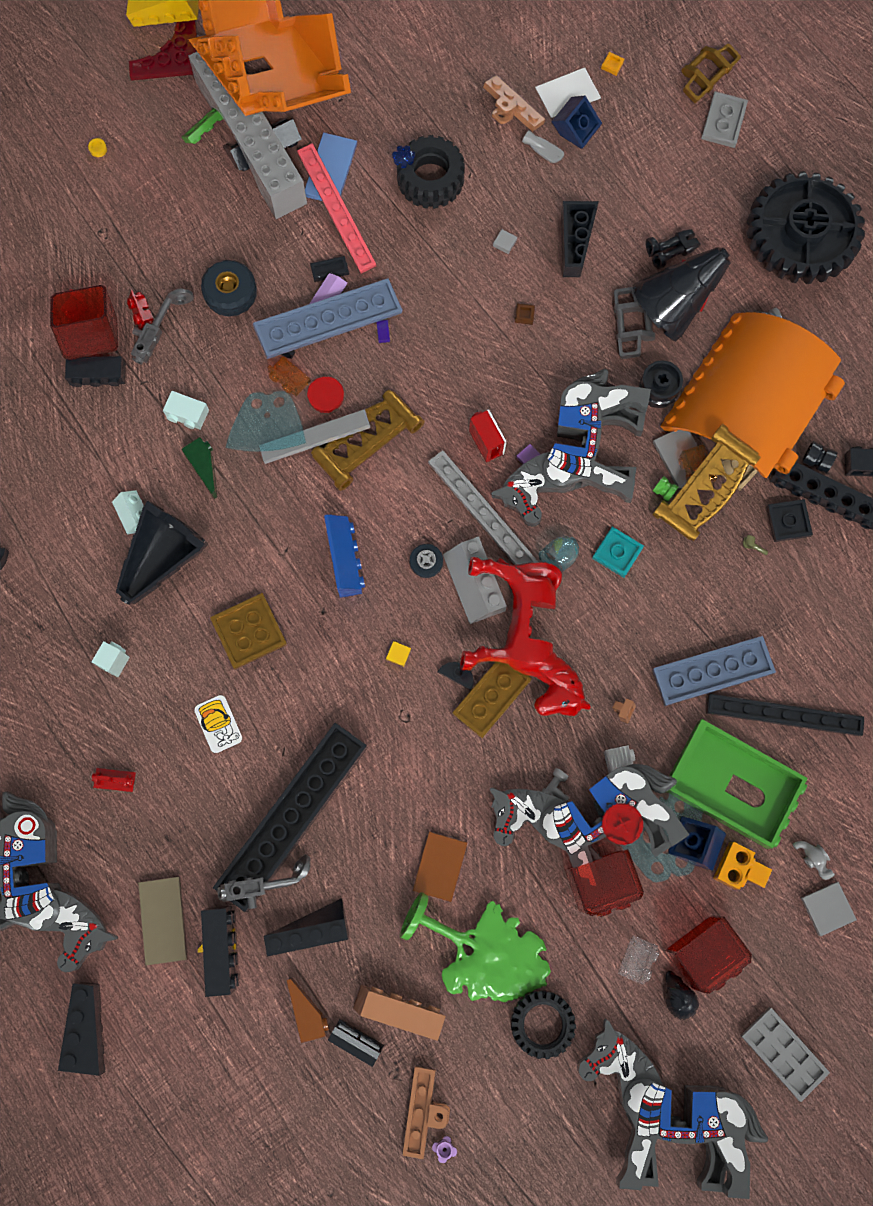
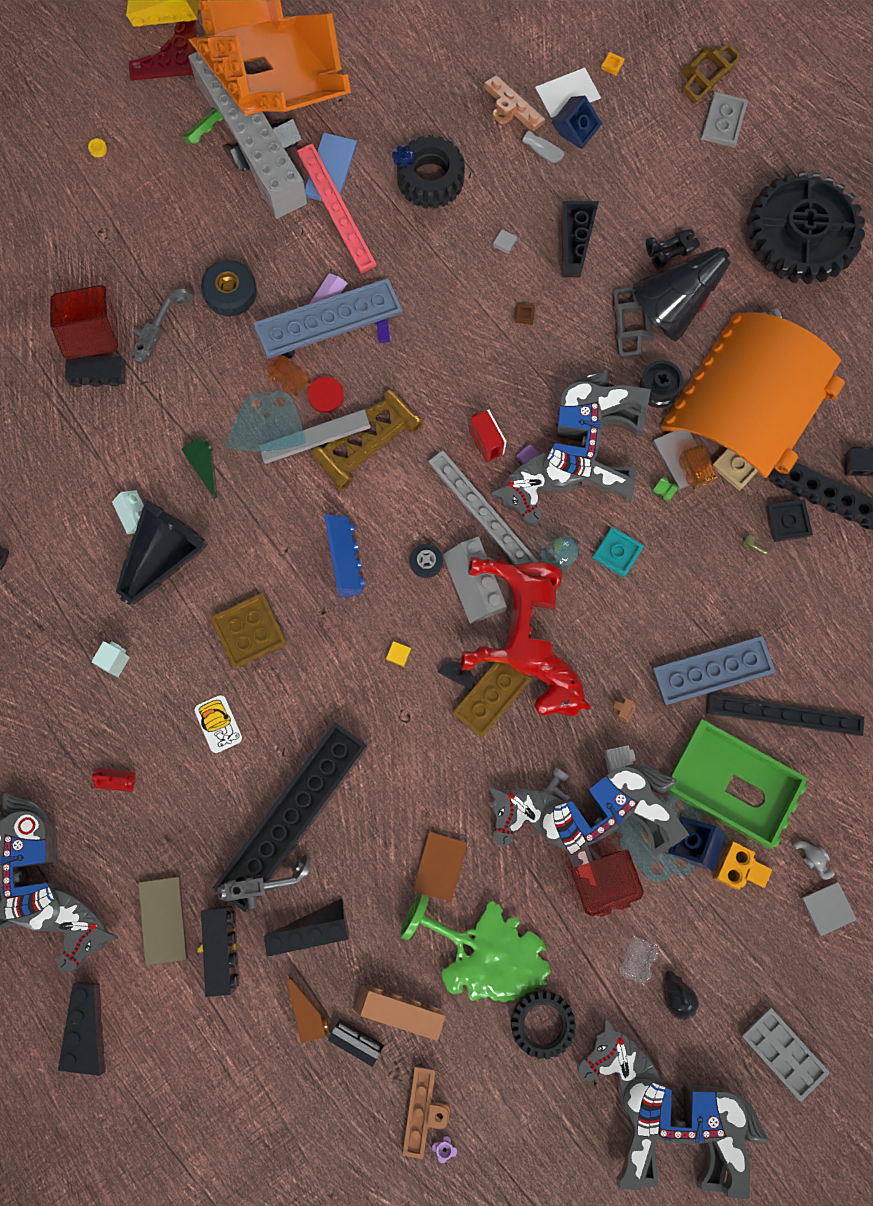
red hinge [127,290,154,330] -> none
light aqua brick [163,391,209,430] -> none
black tile [310,256,349,282] -> none
red tile [602,803,643,845] -> none
pearl gold piece [652,424,761,541] -> none
clear red plate [665,915,752,994] -> none
black wheel [802,441,838,474] -> none

